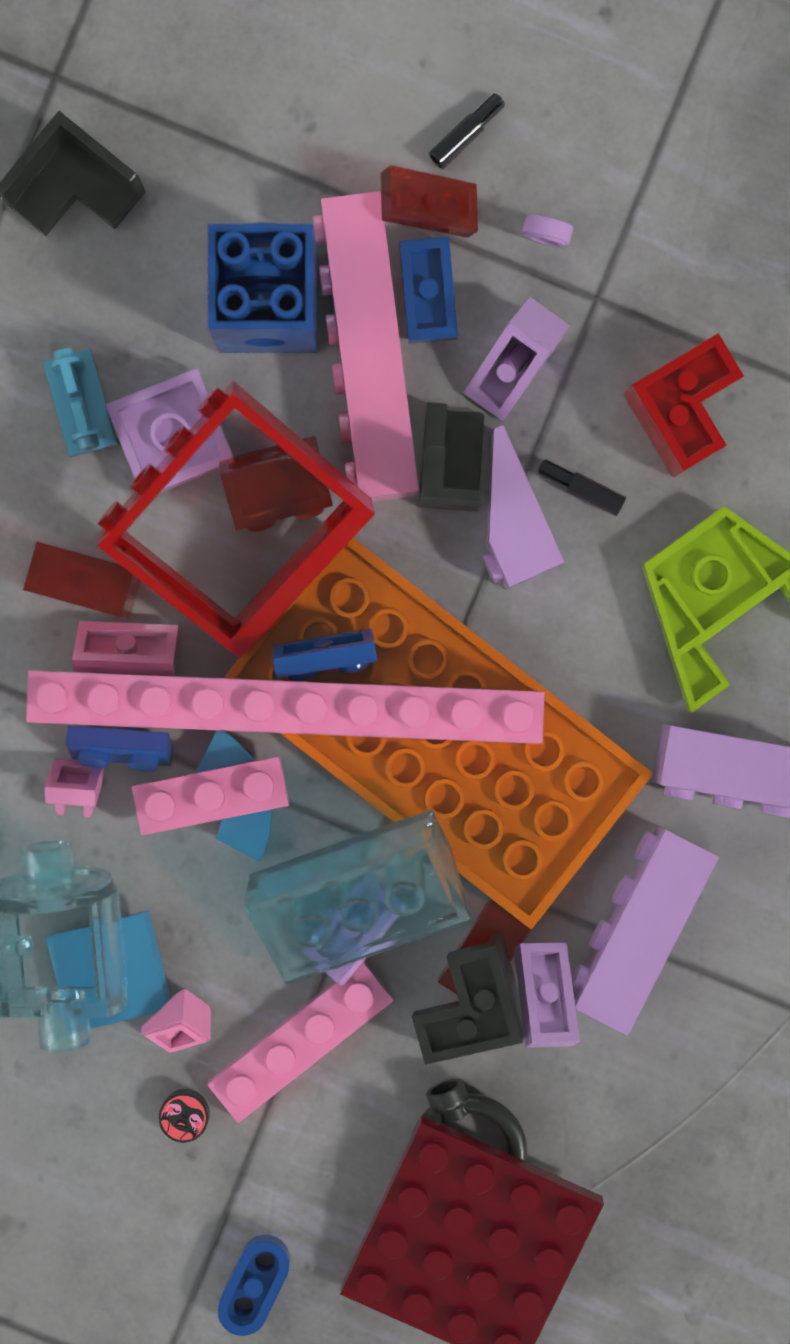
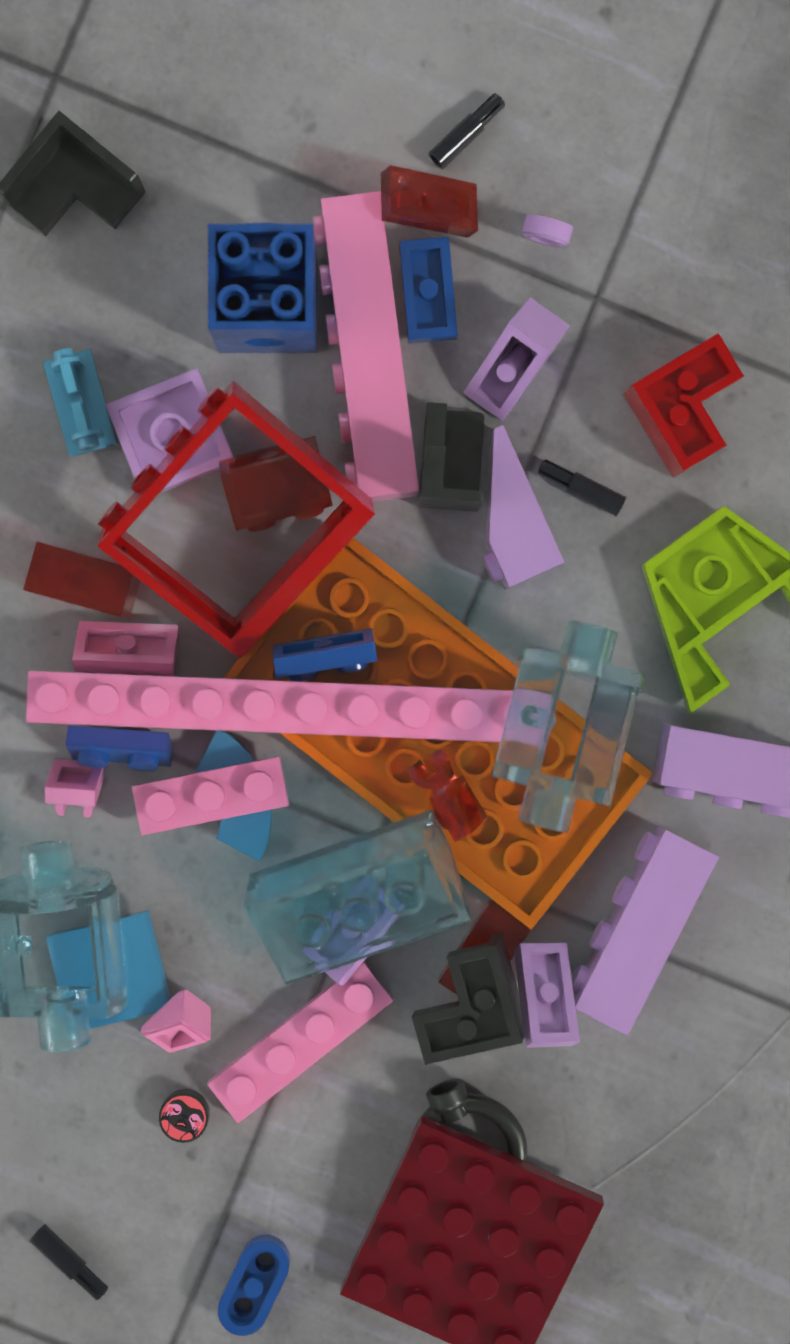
none -> black pin [29,1224,108,1300]
none -> clear red plate [408,748,488,842]
none -> clear light blue piece [492,620,646,833]

